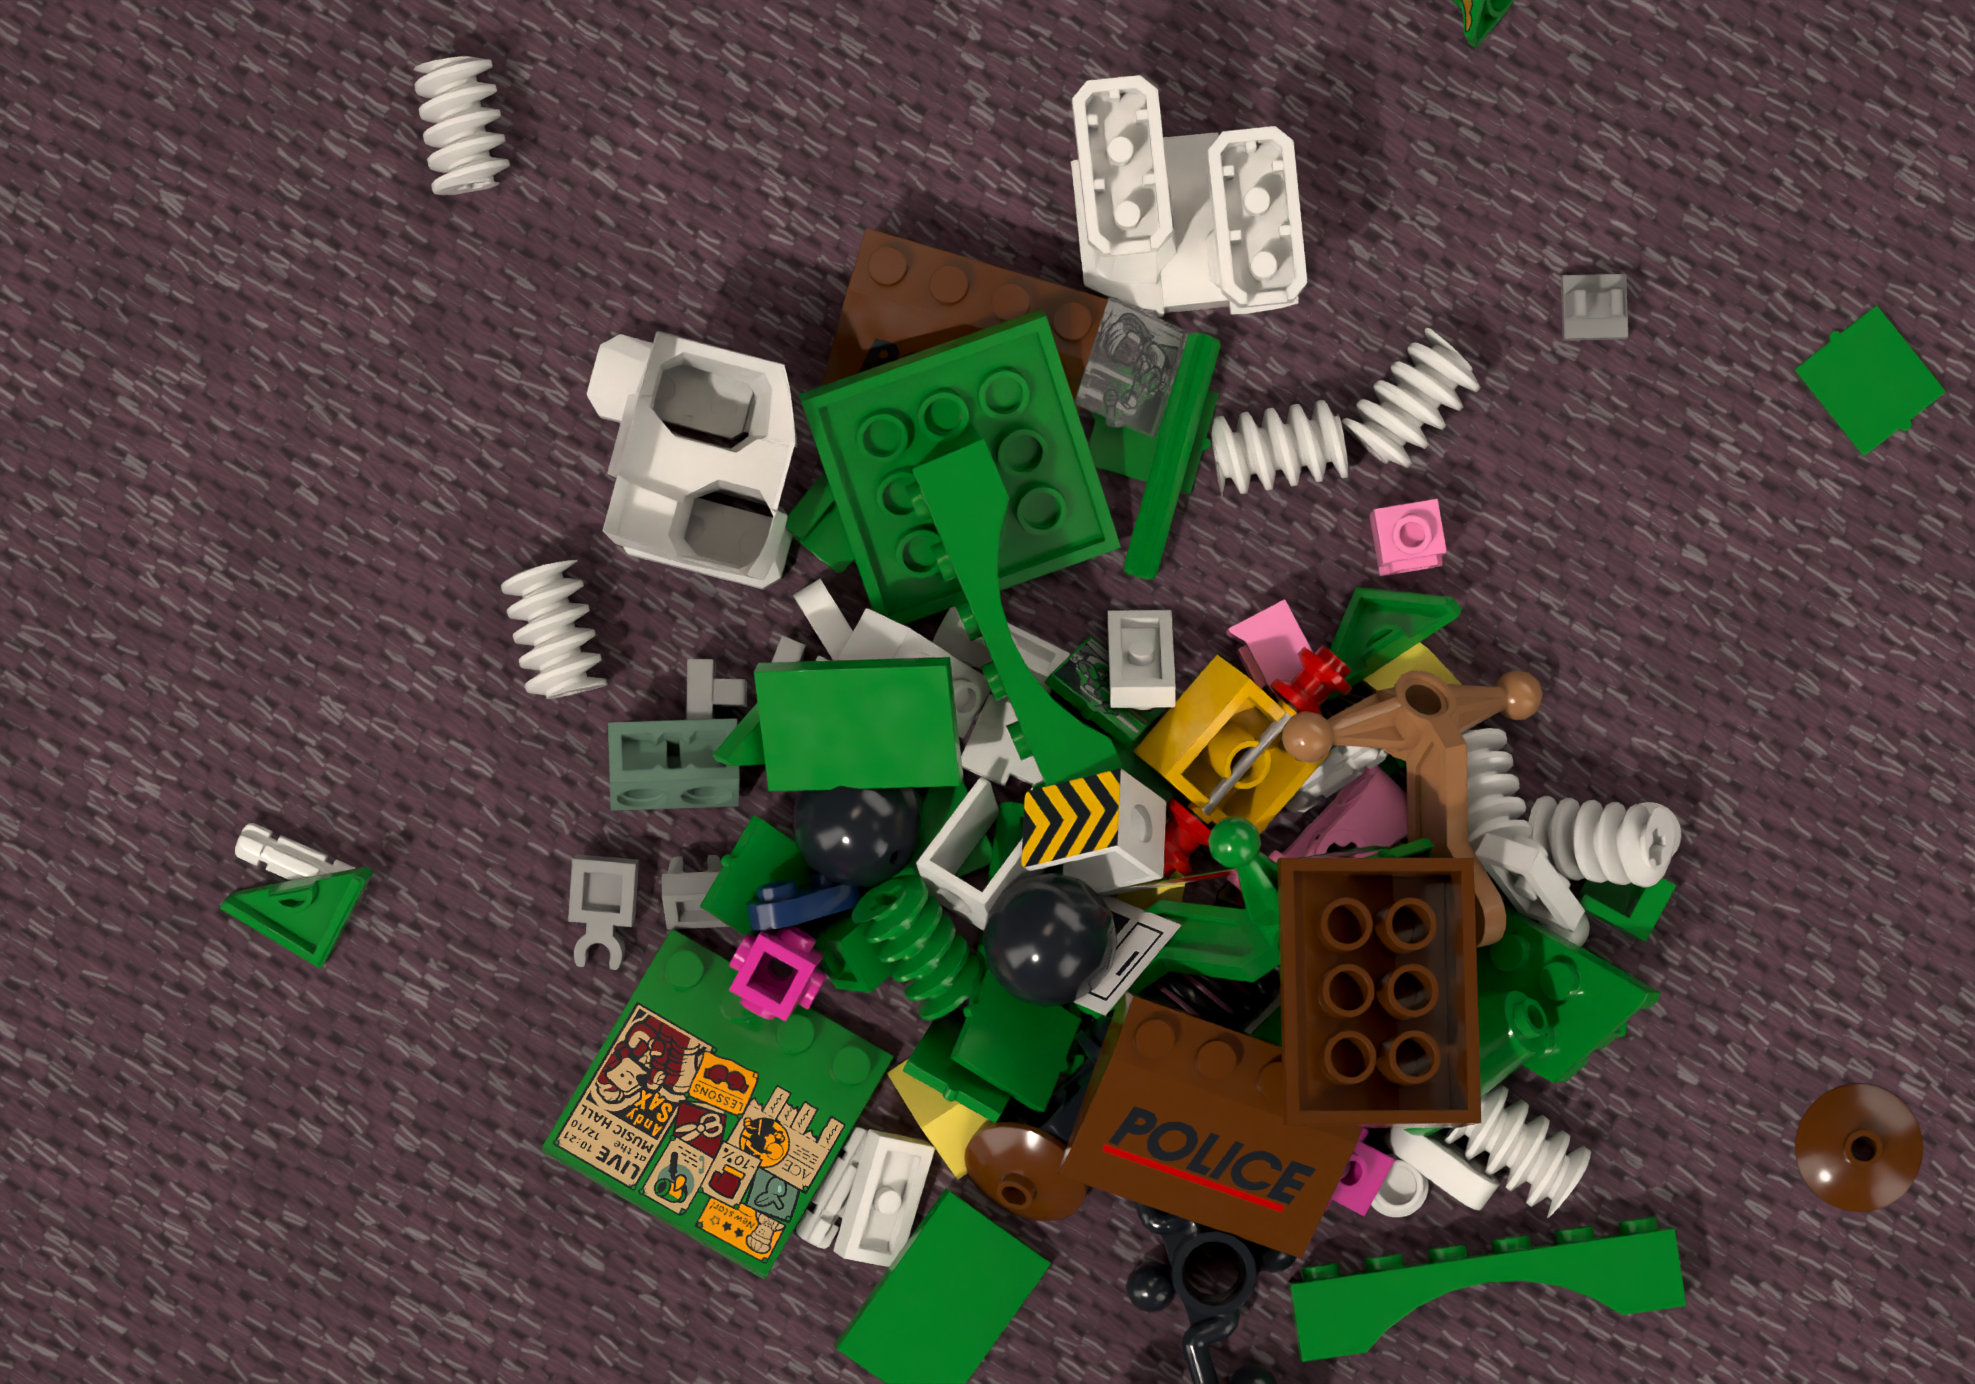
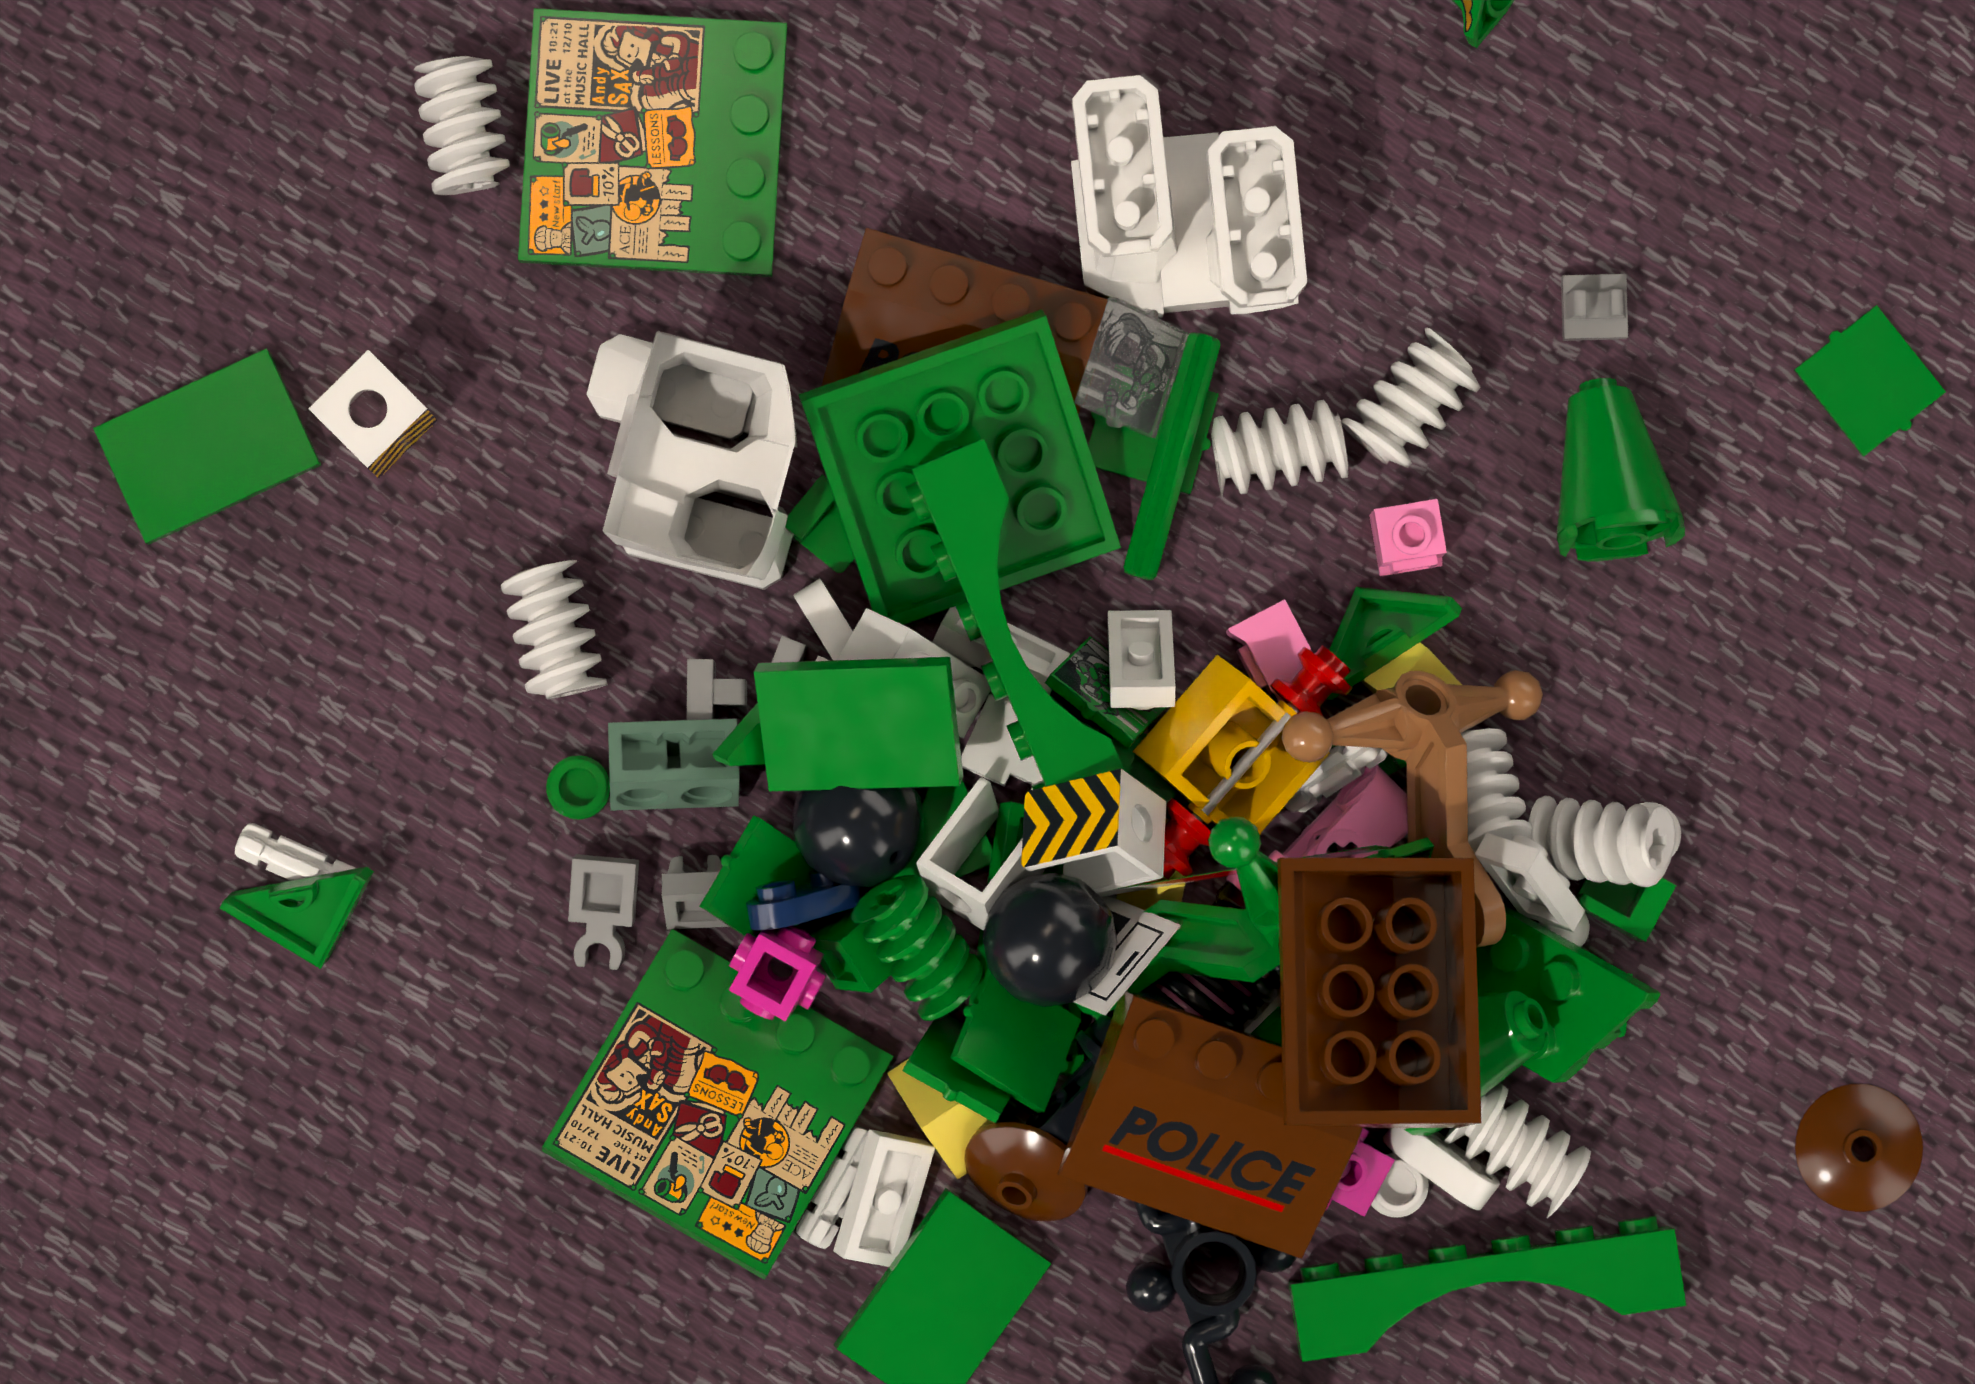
none -> green tile [93,348,321,545]
none -> white piece [308,350,437,479]
none -> plate [518,8,788,277]
none -> green tile [546,756,610,820]
none -> green cone [1556,378,1685,562]

